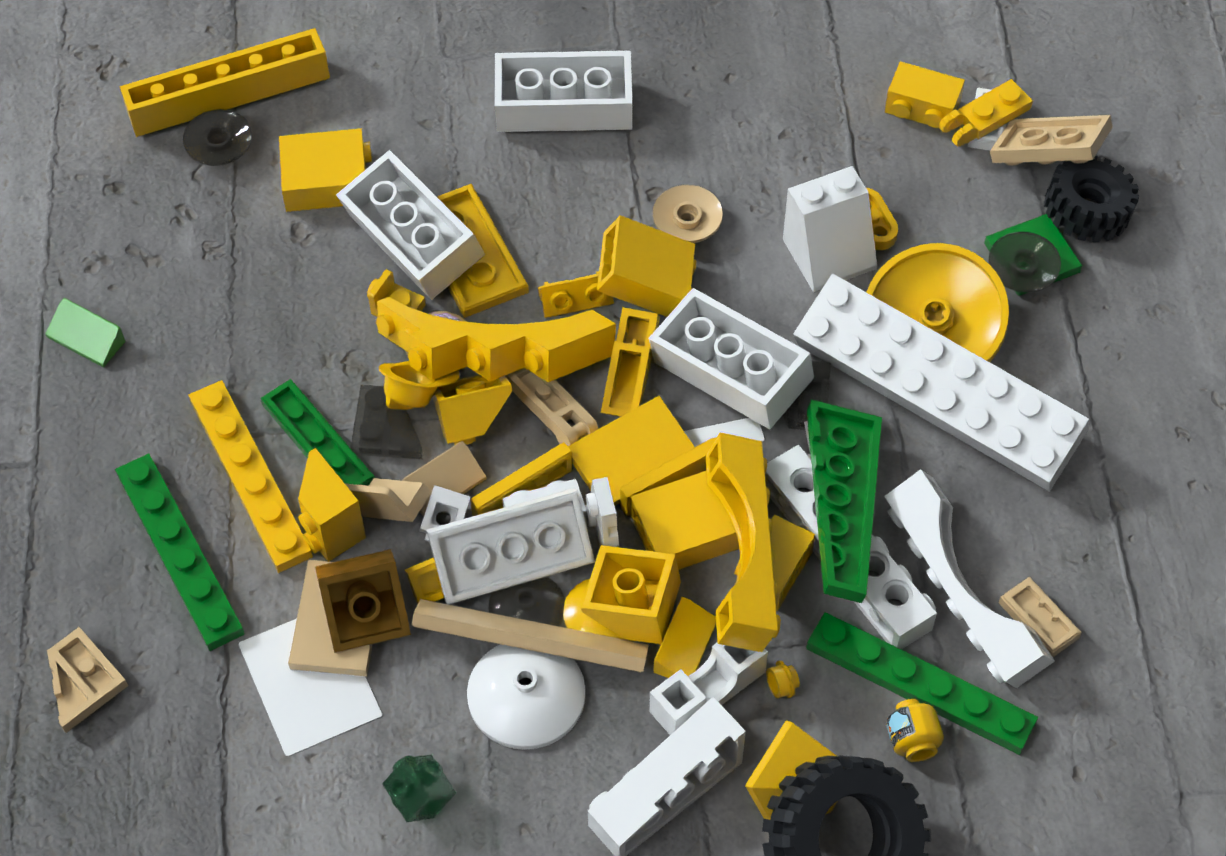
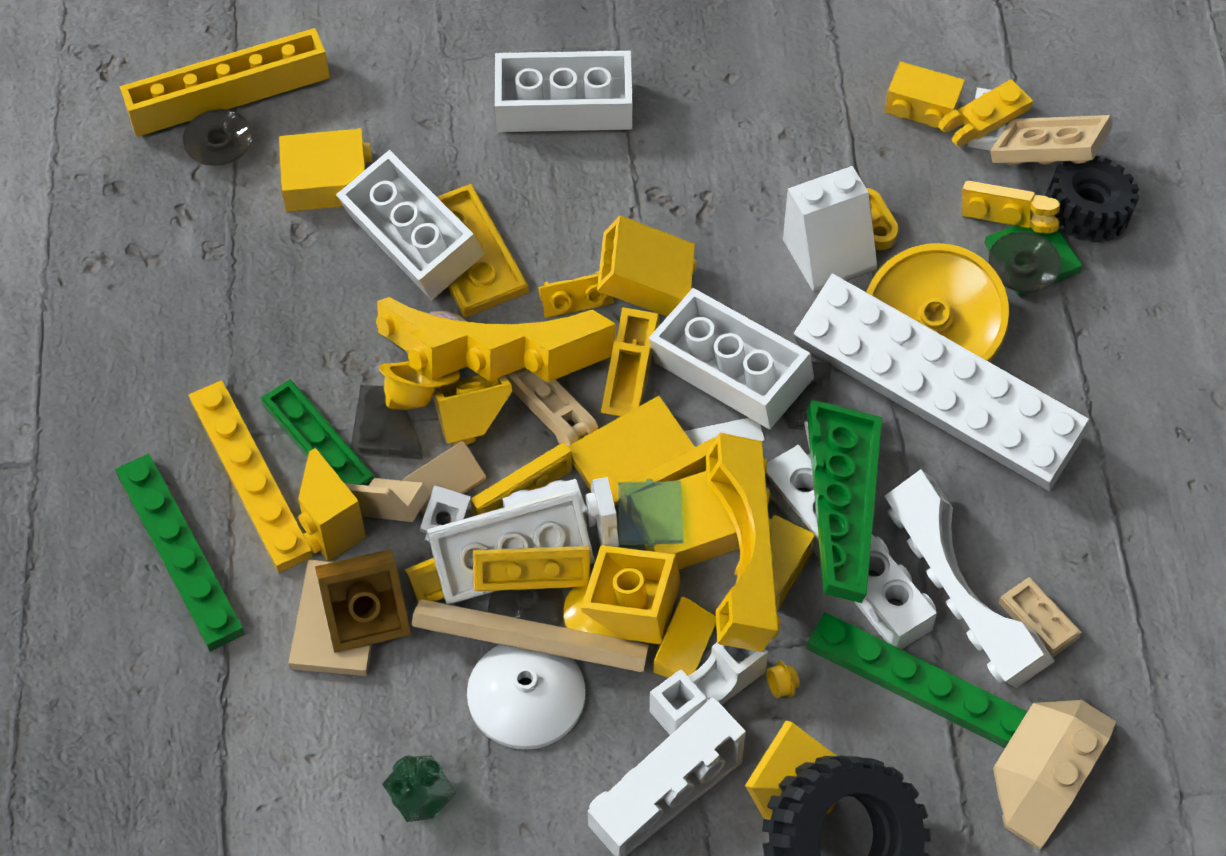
slope [45,298,125,367] -> none
tan wing [47,627,128,733] -> none
white sticker [239,619,382,756] -> none
yellow bracket [367,269,426,317] -> none
tan dish [653,185,723,243] -> none
yellow head [886,699,944,762] -> none
none -> yellow tile [473,546,590,591]
none -> clear light blue piece [618,478,684,548]
none -> yellow hinge [962,181,1060,234]
none -> tan wedge [993,700,1116,850]

